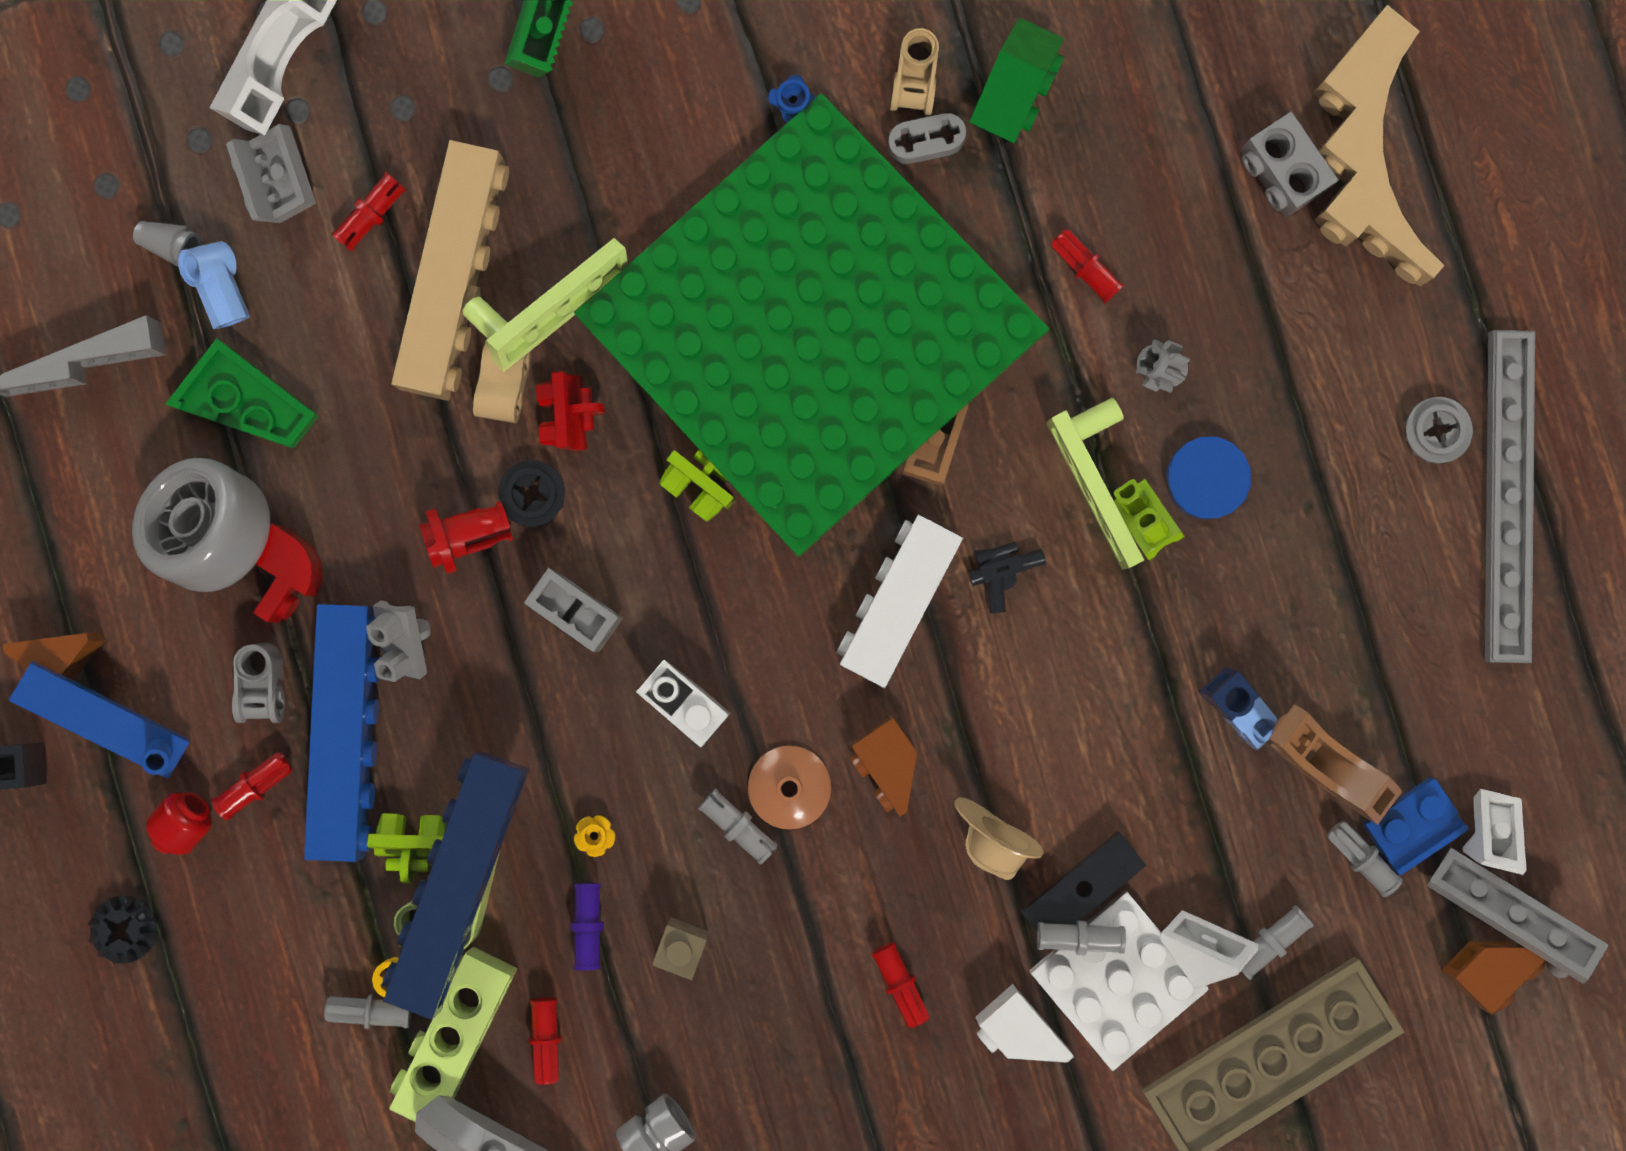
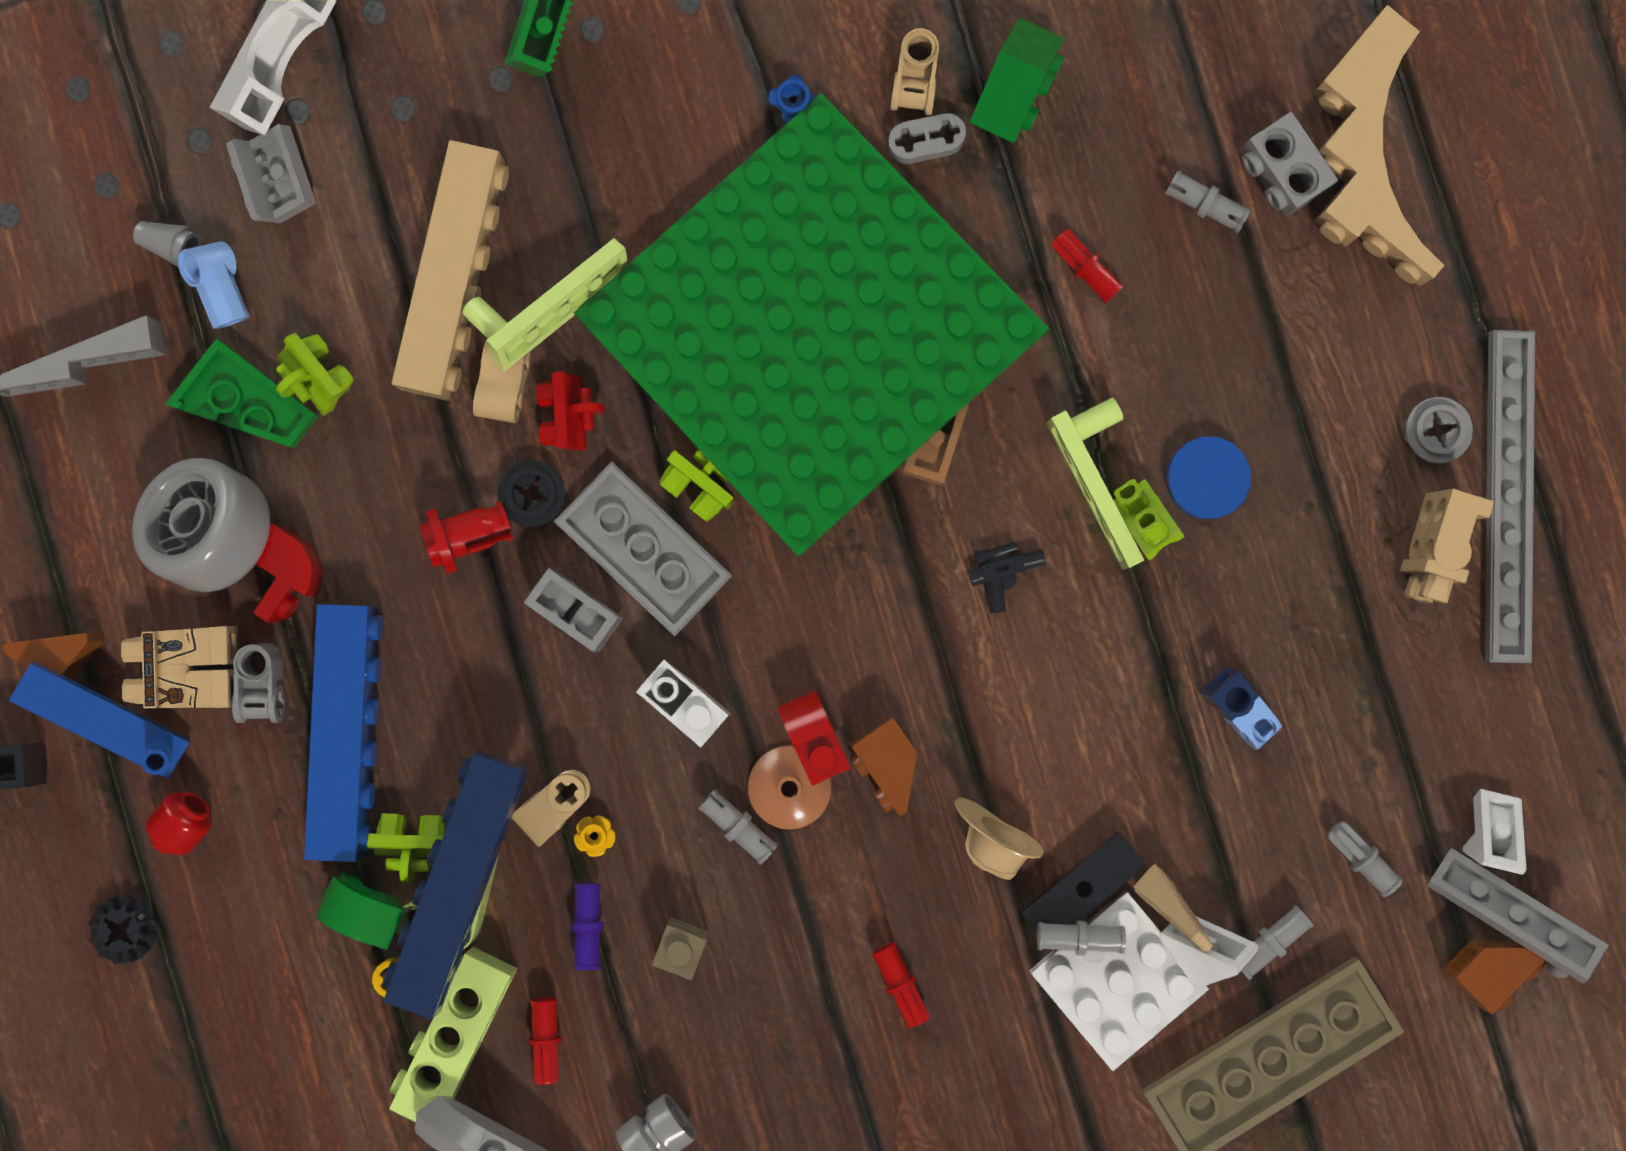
red axle [211,752,293,820] -> none
light grey axle [324,994,412,1029] -> none
red pin [331,172,407,252] -> none
light grey hips [366,600,431,682] -> none
white brick [836,515,963,688] -> none
white slope [975,984,1074,1062] -> none
light grey gear [1136,339,1190,393] -> none
medium nougat arch [1269,704,1402,825] -> none
blue plate [1361,777,1469,876] -> none
none -> tan hips [121,626,239,708]
none -> lime hips [276,333,354,416]
none -> green brick [315,869,405,950]
none -> tan piece [512,769,591,847]
none -> light grey tile [554,461,732,636]
none -> red brick [777,689,851,786]
none -> tan slope [1134,864,1213,952]
none -> light grey pin [1165,170,1252,233]
none -> tan hips [1400,489,1495,603]

